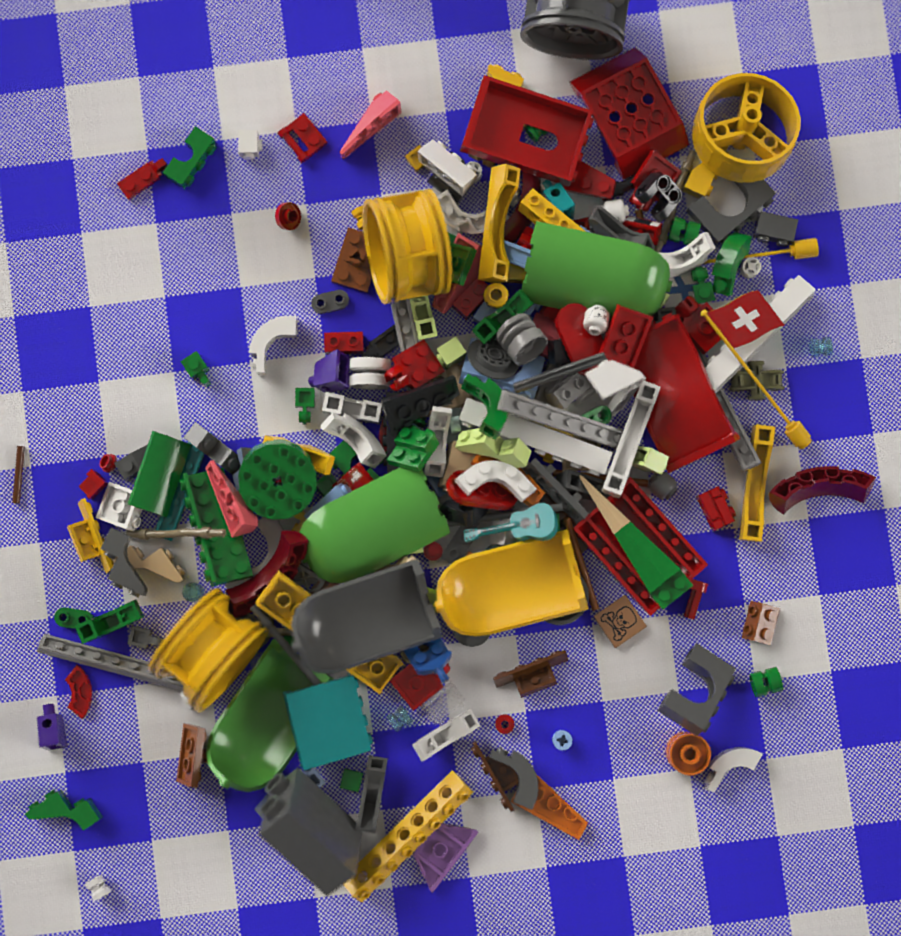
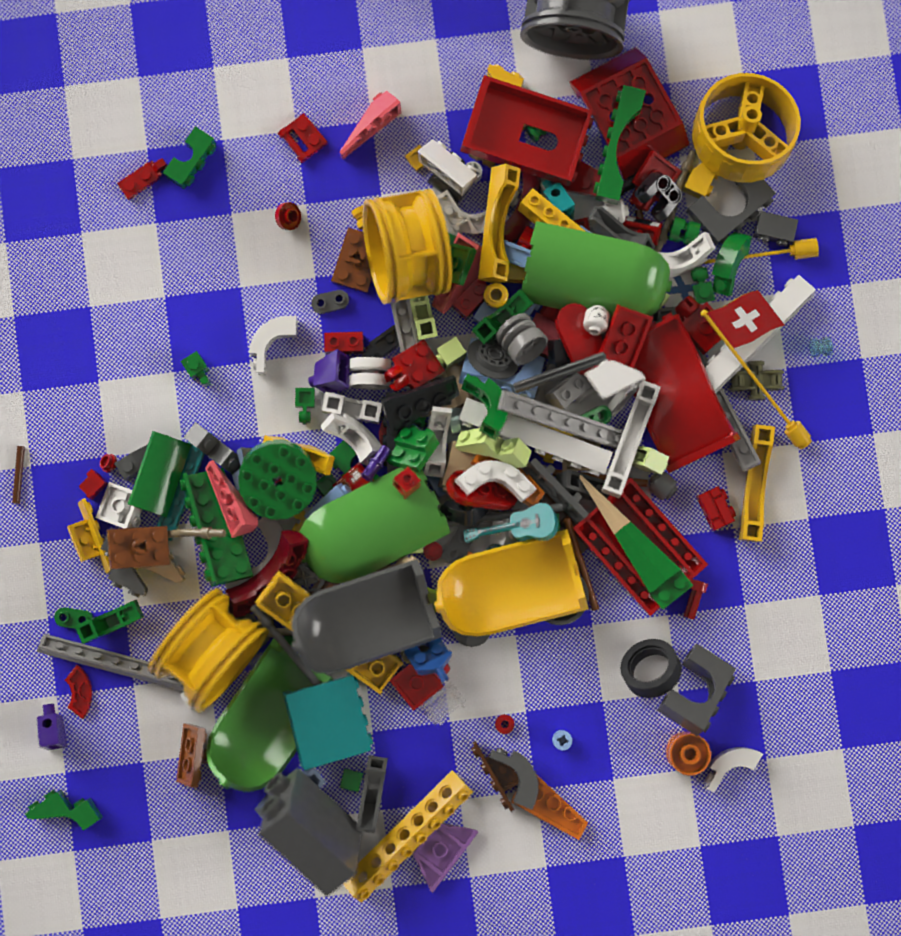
white wheel [85,874,111,901] -> none
dark grey plate [127,625,164,649] -> none
clear light blue wheel [182,582,204,602] -> none
white brick [238,130,263,160] -> none
clear light blue wheel [386,705,413,732] -> none
white arch [412,709,480,761] -> none
reddish brown bracket [493,650,568,698] -> none
medium nougat tile [593,595,647,648] -> none
white wheel [740,257,761,279] -> none
dark orange bracket [742,601,780,646] -> none
green wheel [749,667,783,698] -> none
dark red brick [769,466,876,515] -> none
none -> dark orange plate [107,526,170,569]
none -> dark purple axle [361,445,391,482]
none -> red brick [392,466,421,499]
none -> green arch [593,85,646,205]
none -> black tyre [620,639,682,698]

